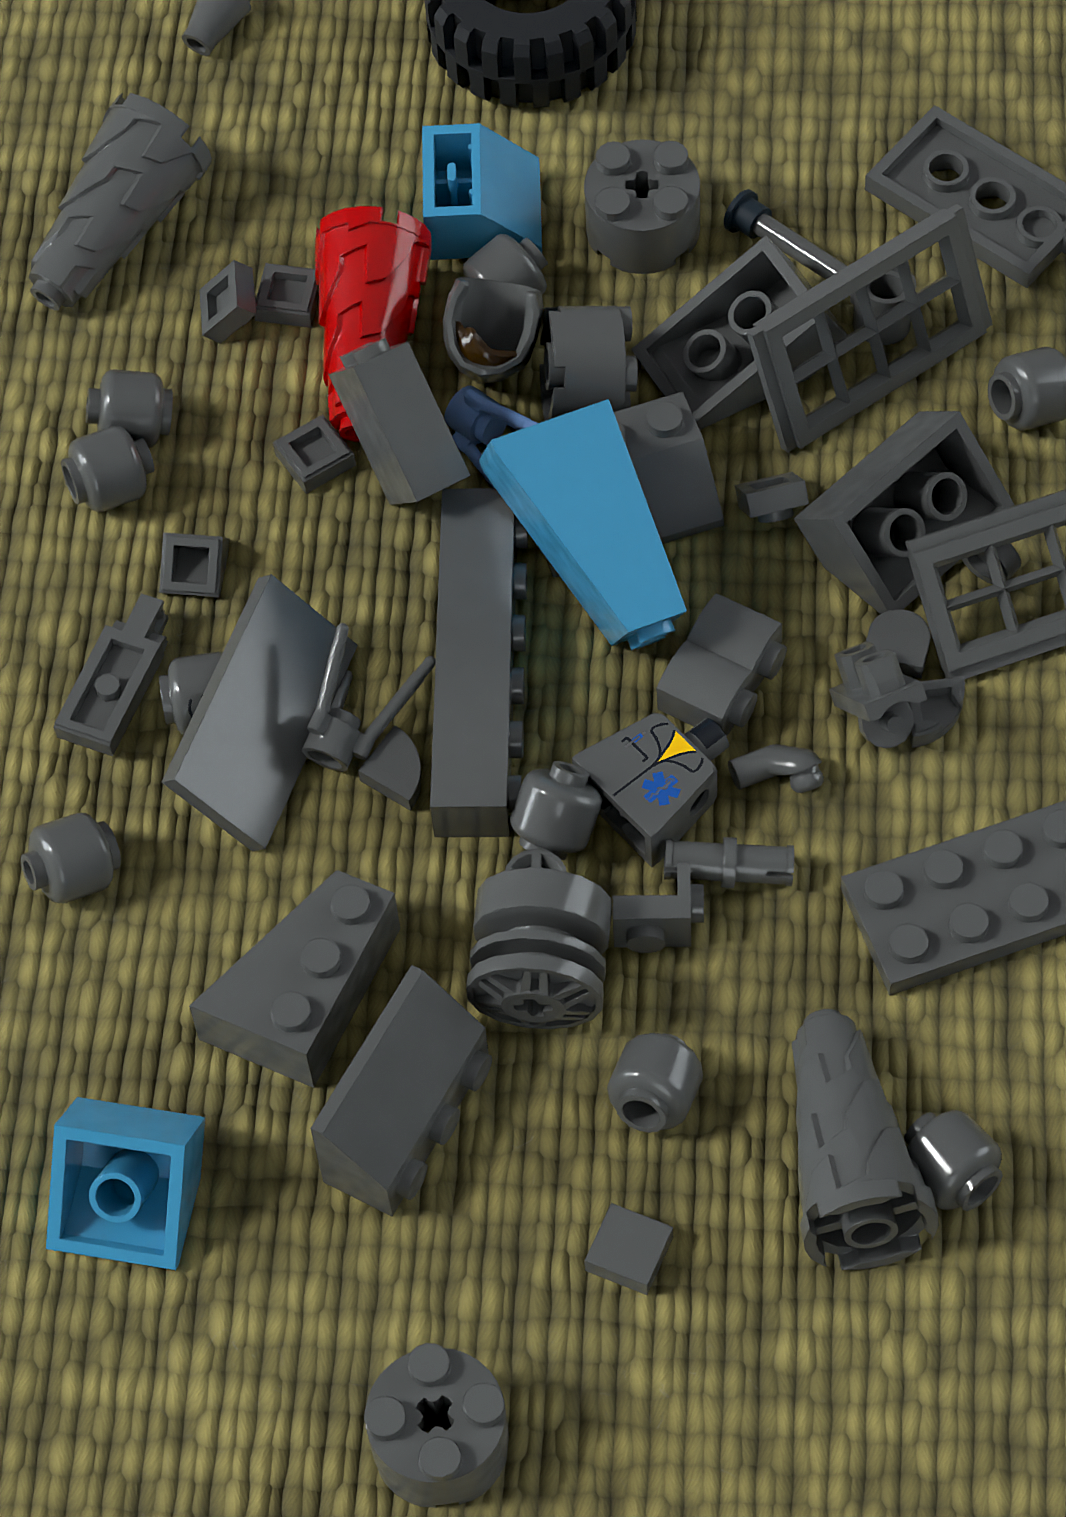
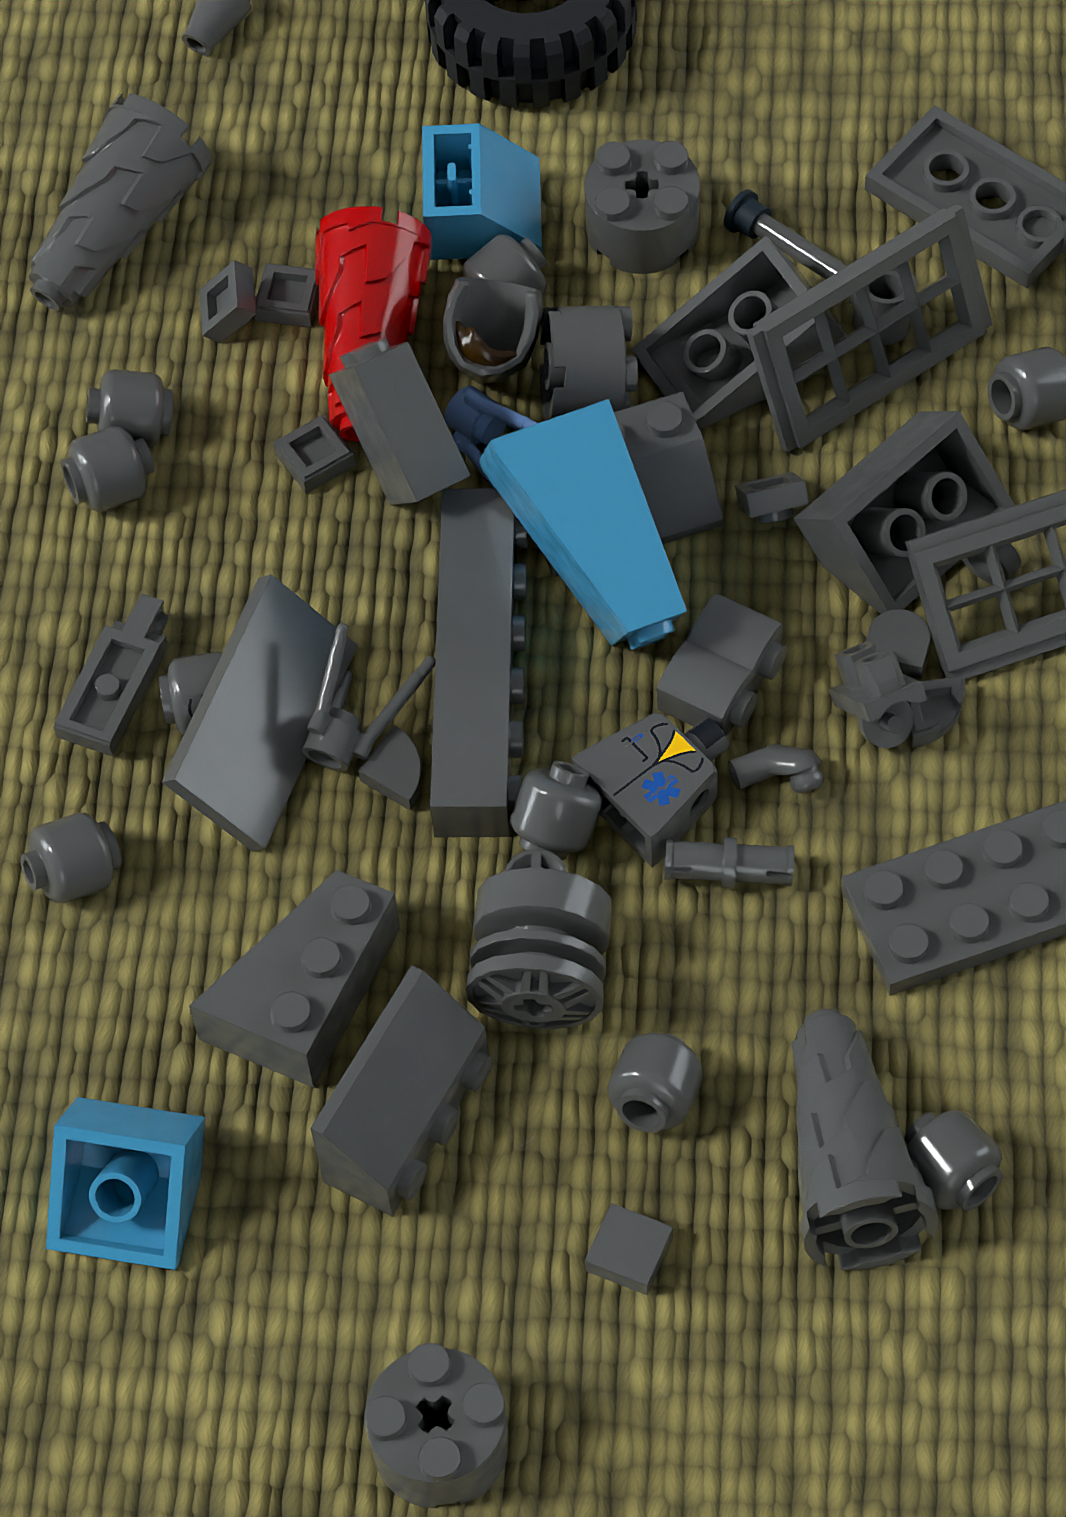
dark grey slope [159,532,230,597] -> none
dark grey bracket [613,862,704,953] -> none

